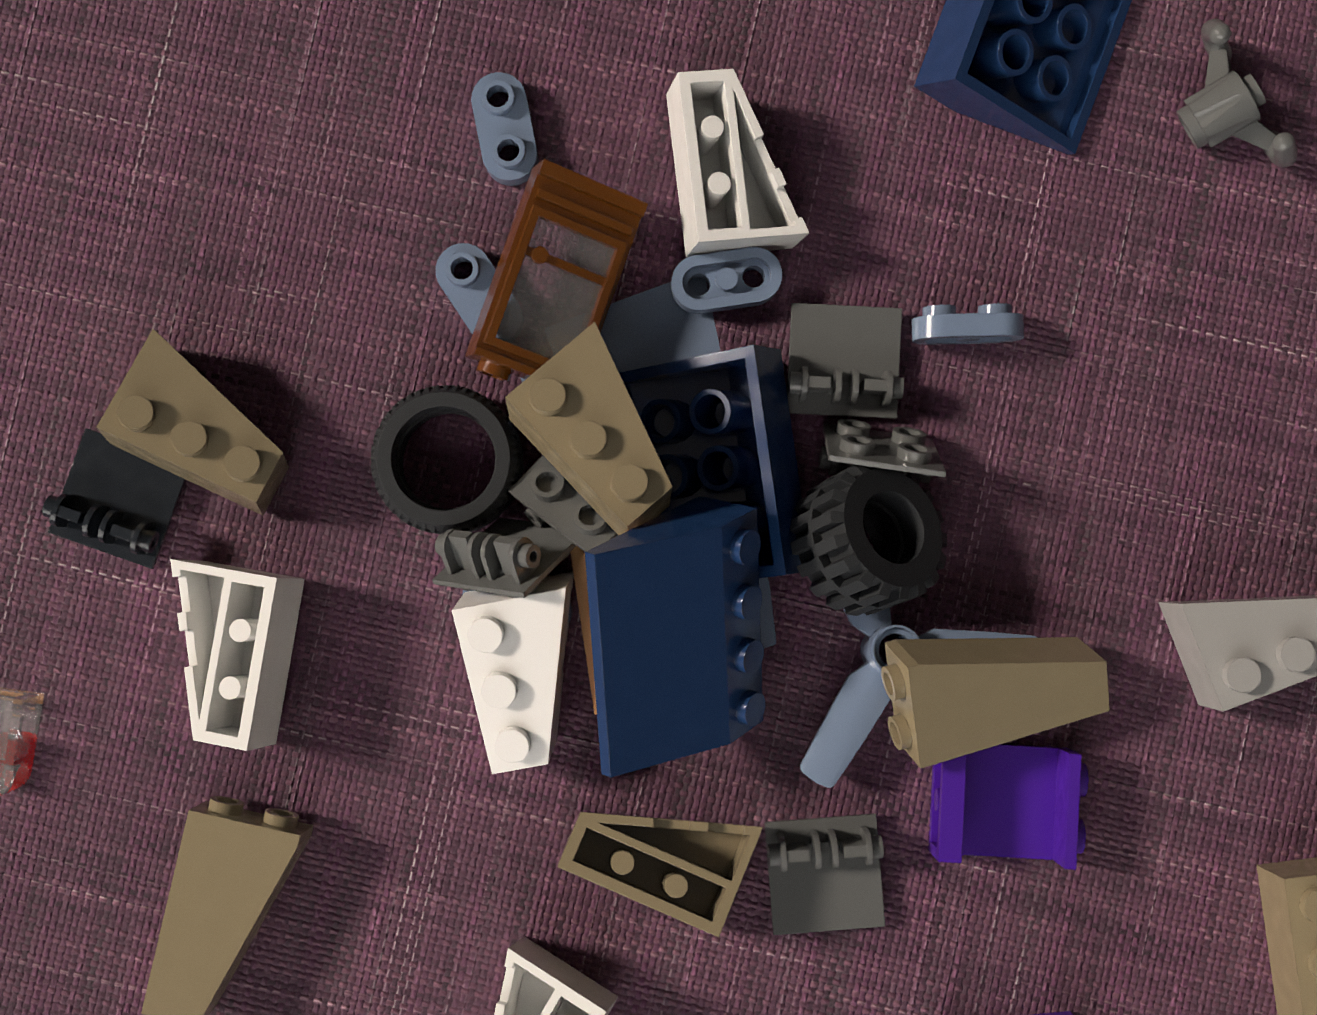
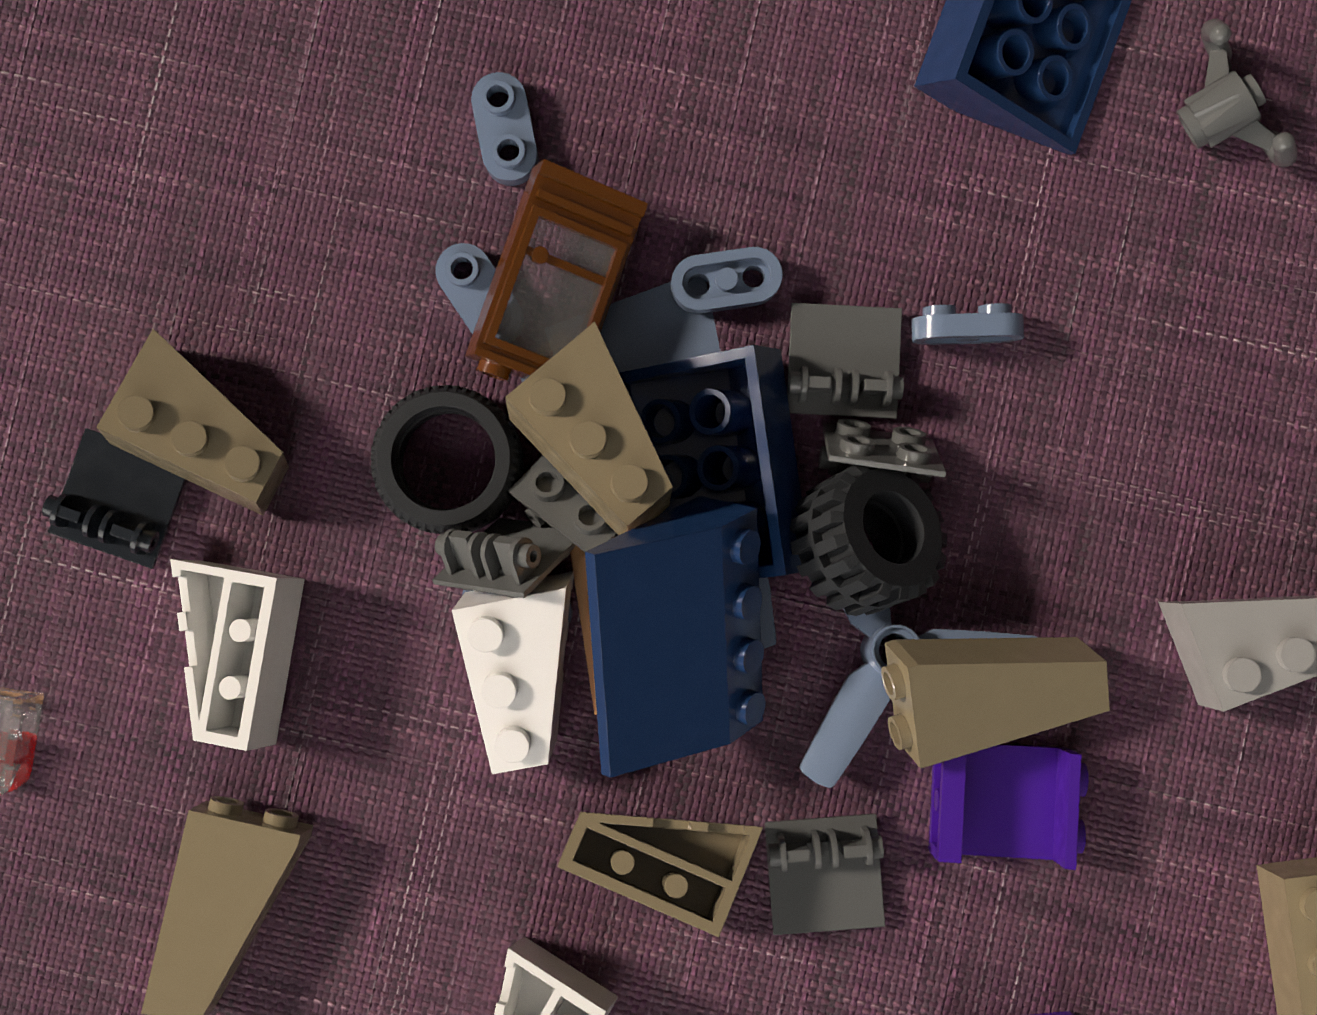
white wedge [666,69,809,257] -> none

